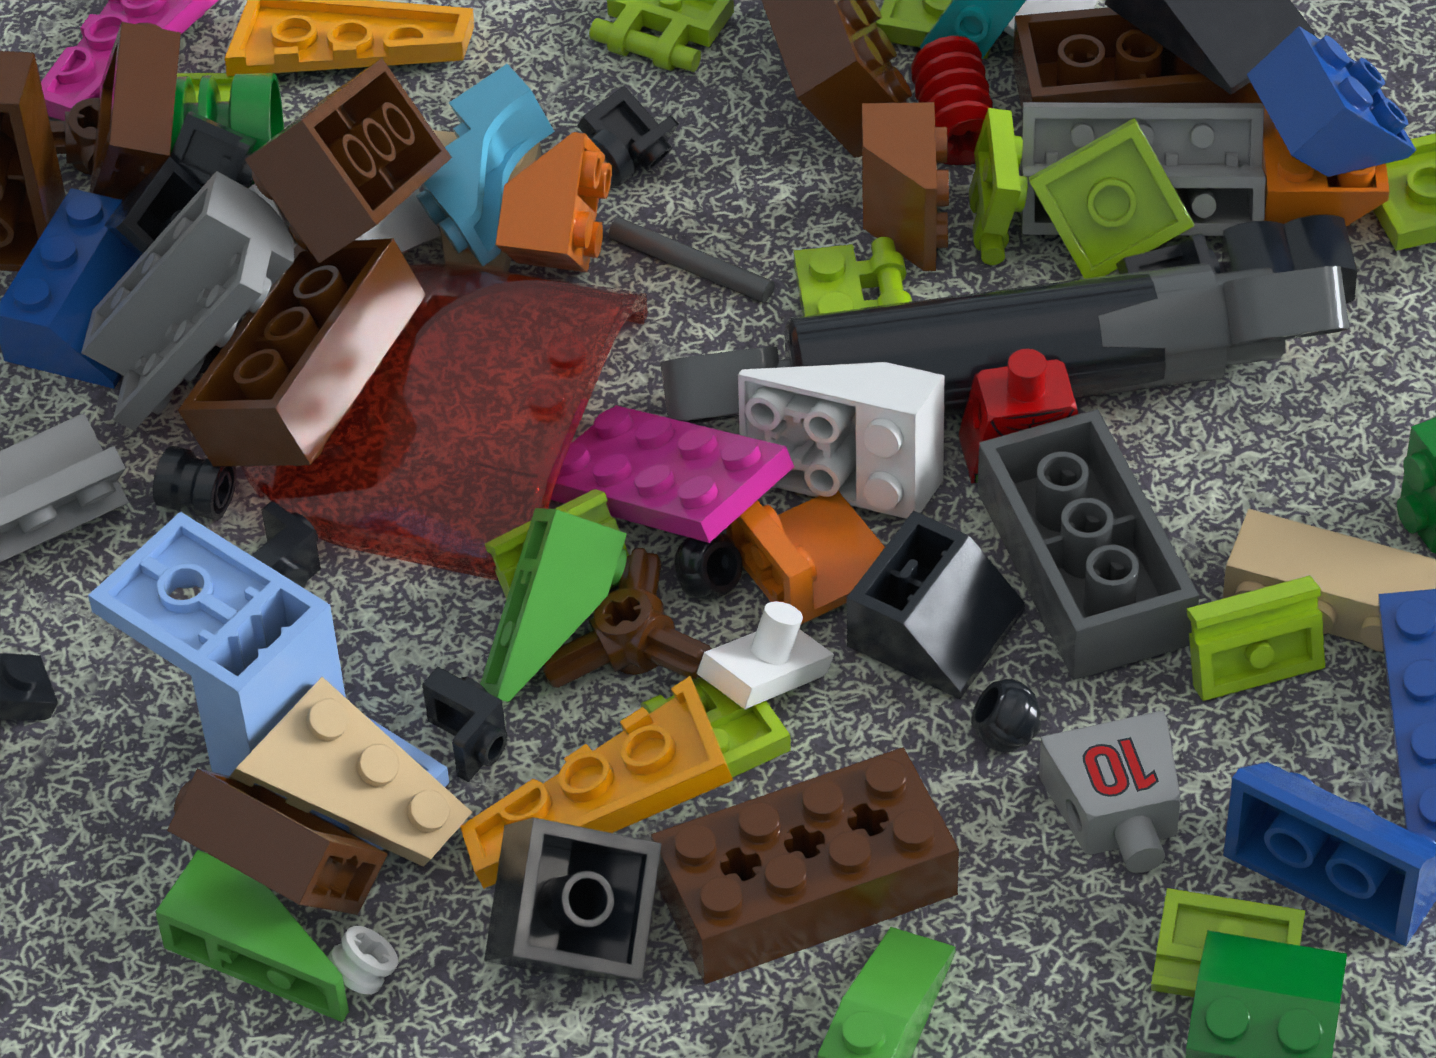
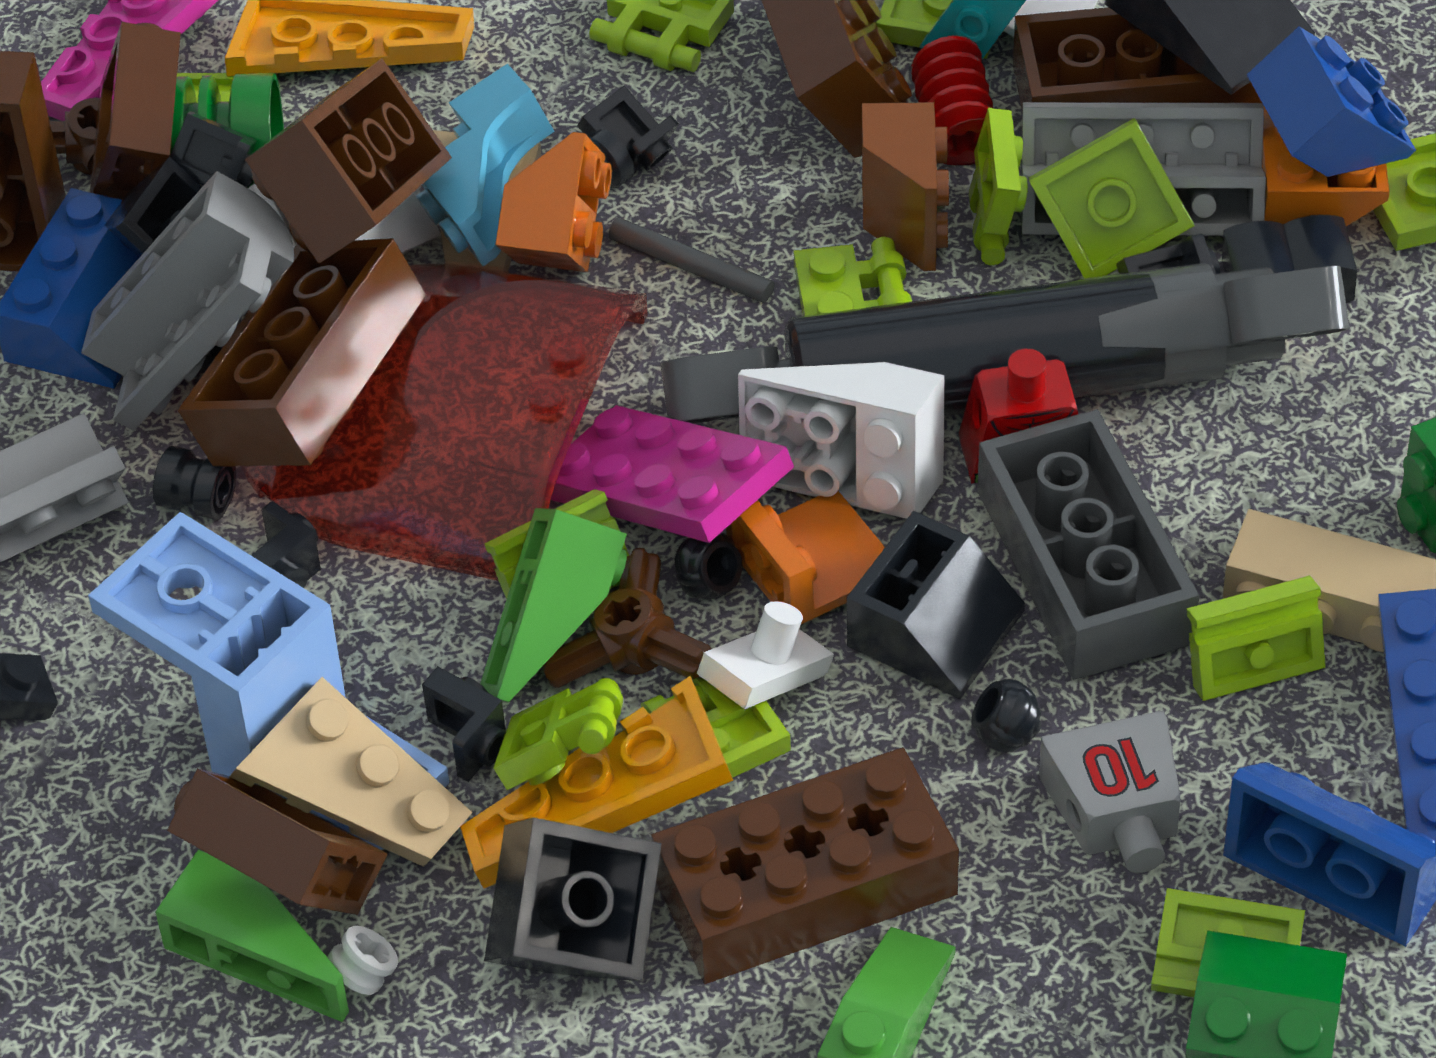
none -> lime plate [493,678,623,790]

